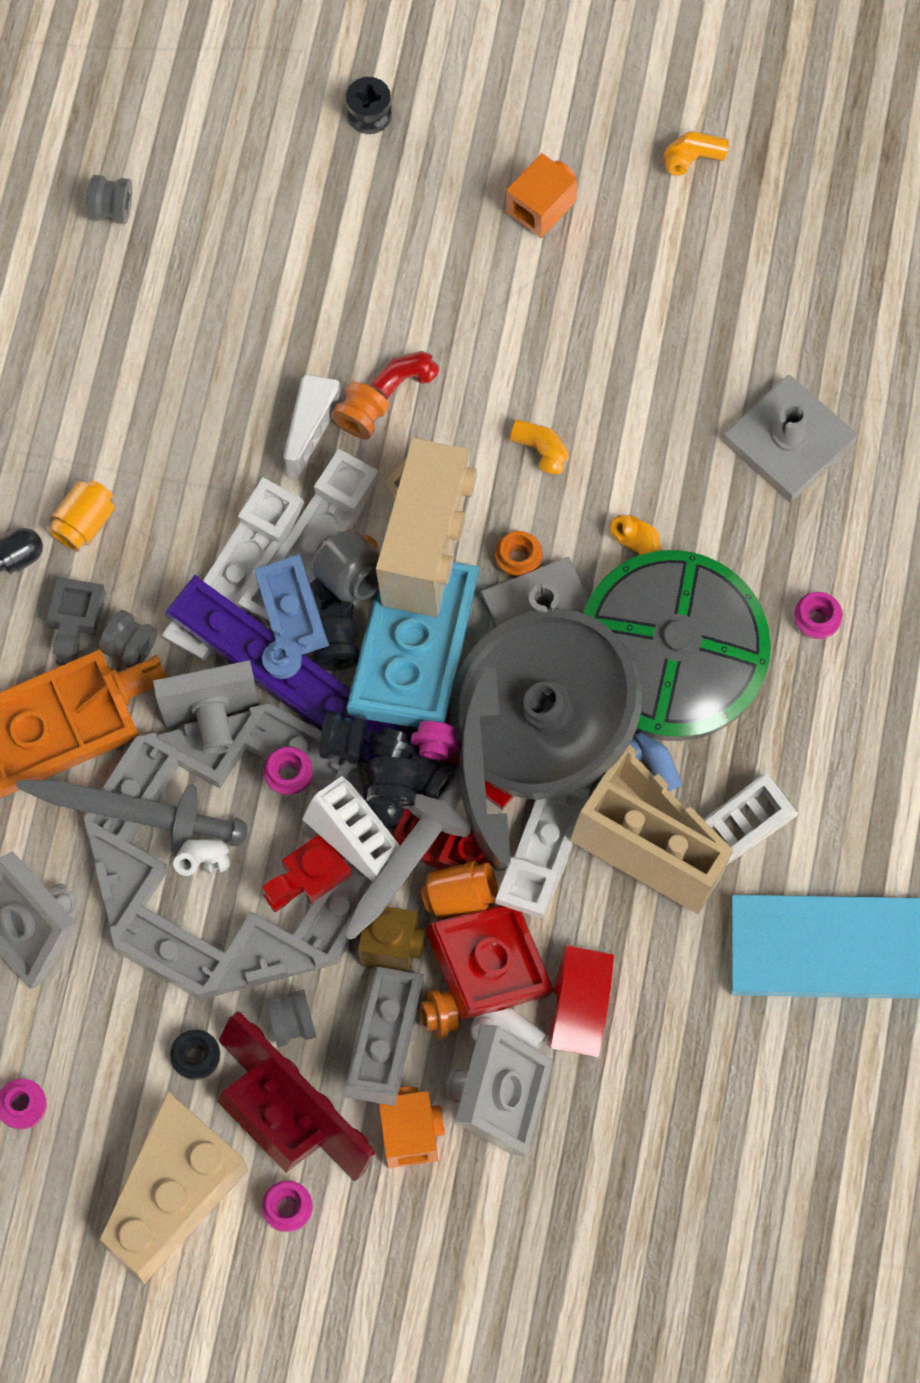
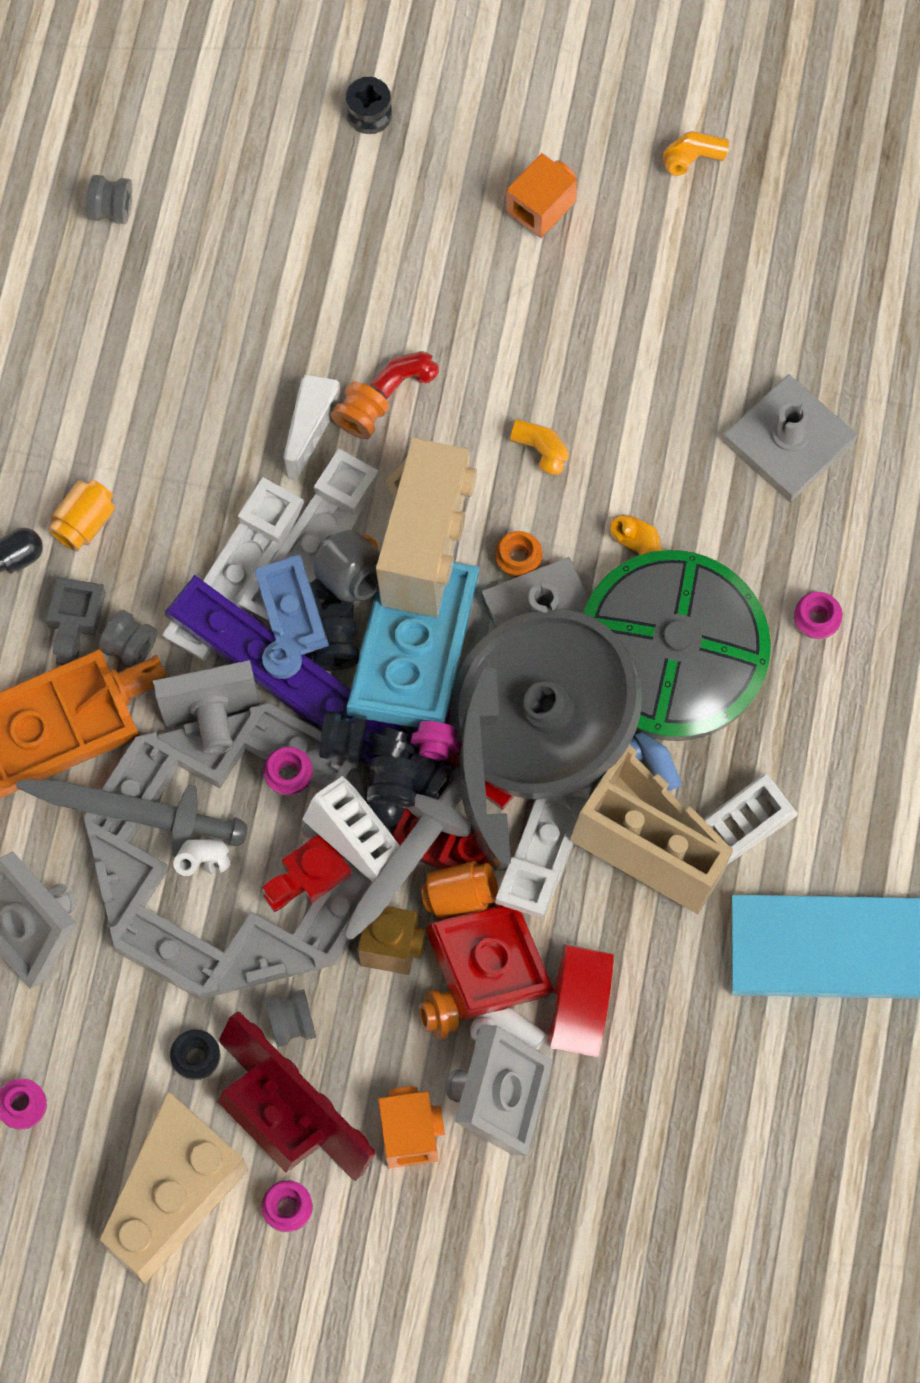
light grey tile [345,966,424,1106] -> none

